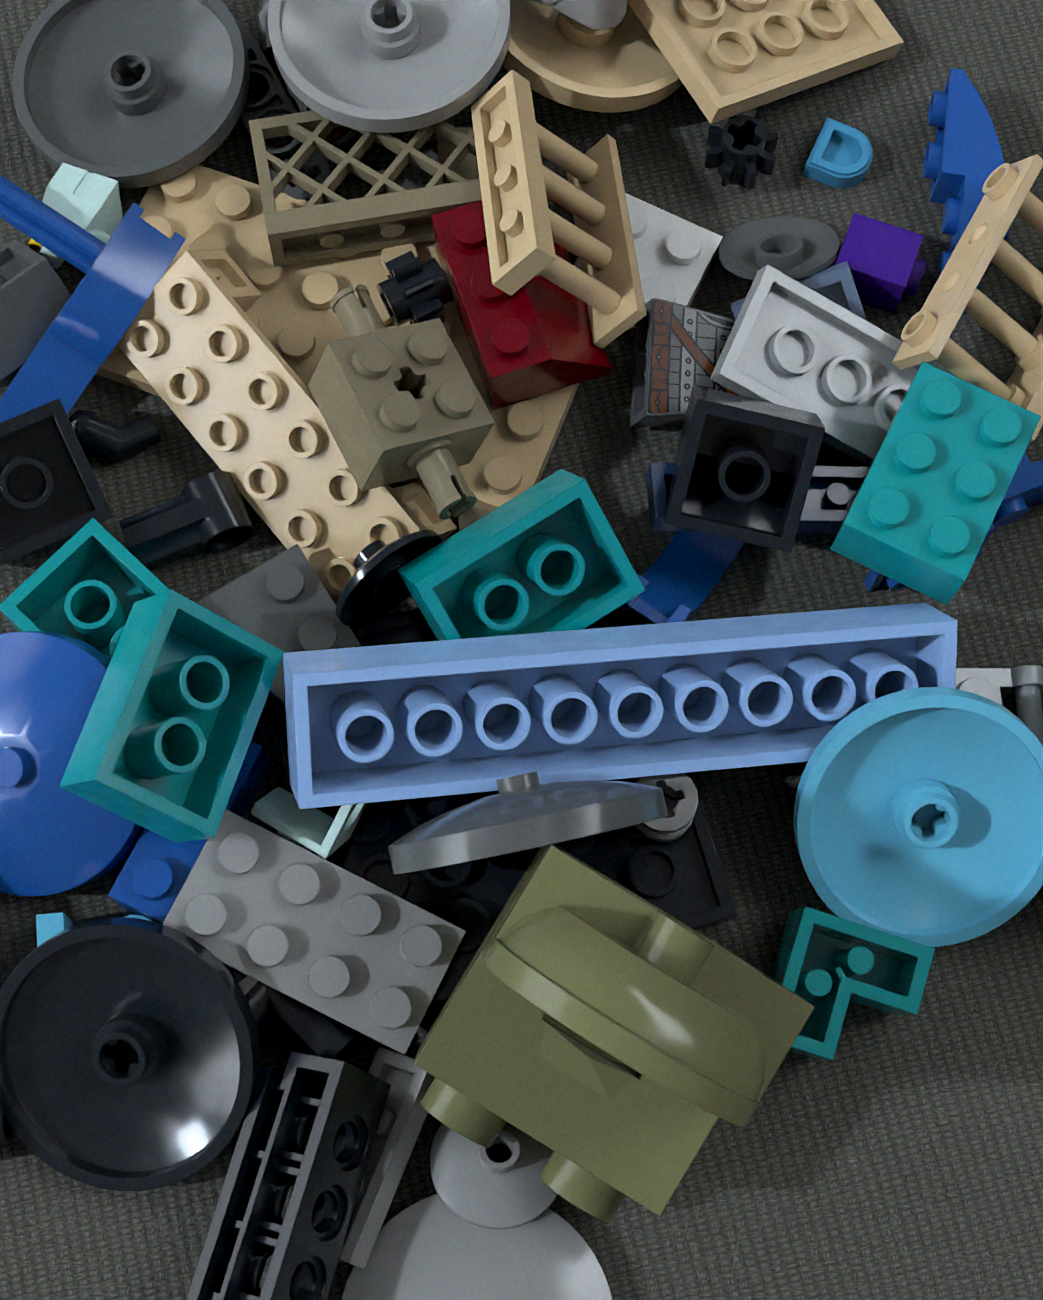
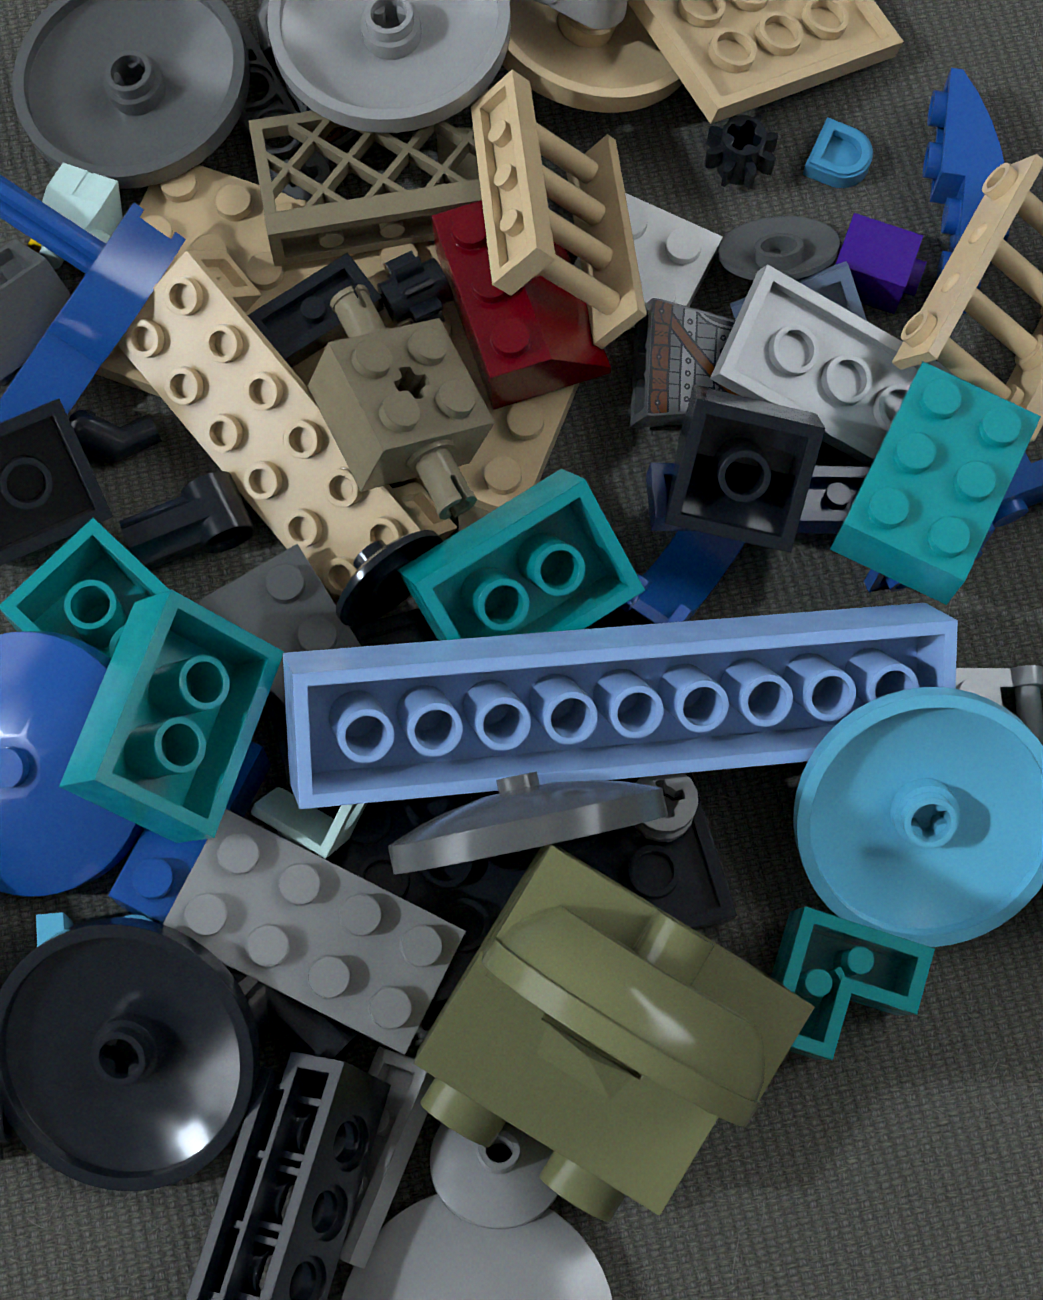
none -> black plate [247,252,384,368]

